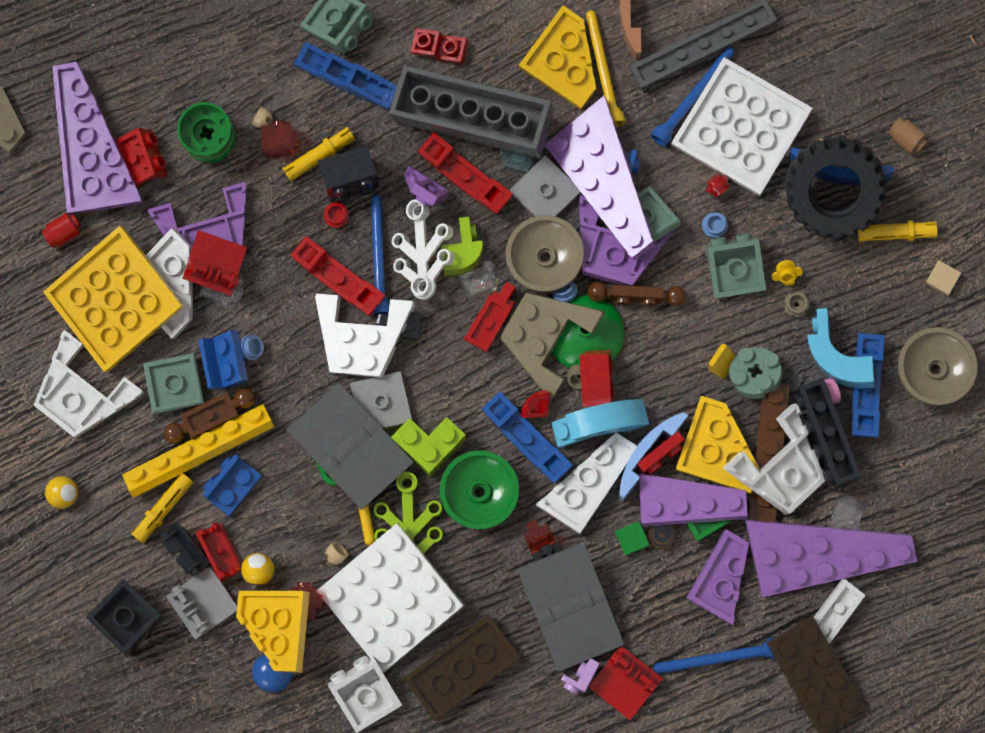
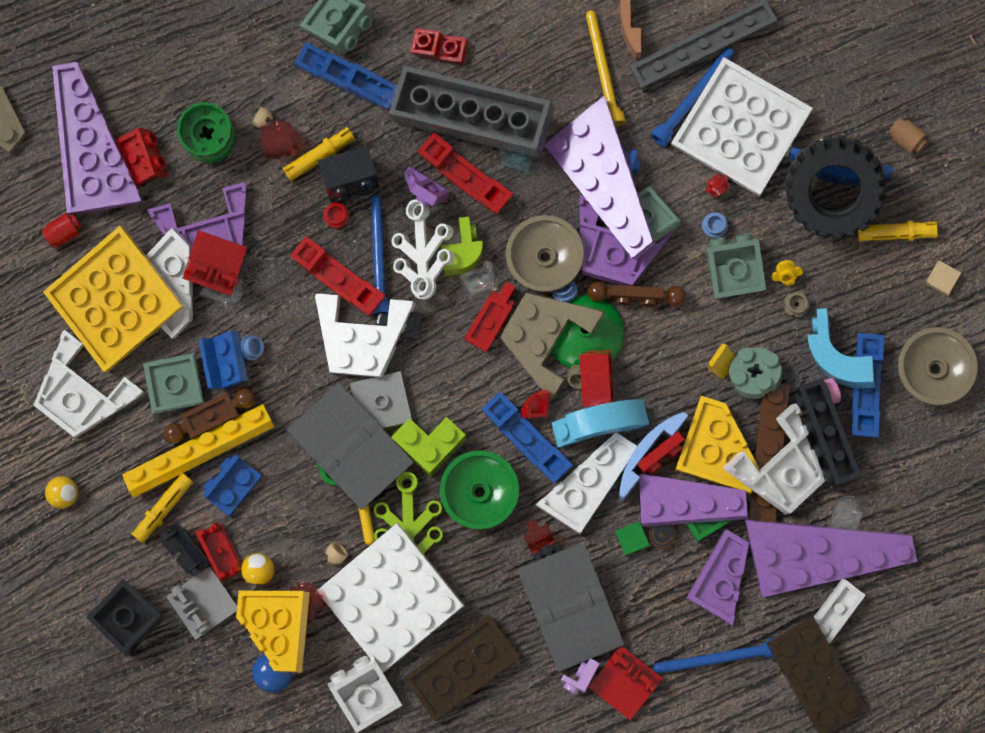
light grey plate [509,156,581,217] -> none
yellow plate [519,6,596,110] -> none

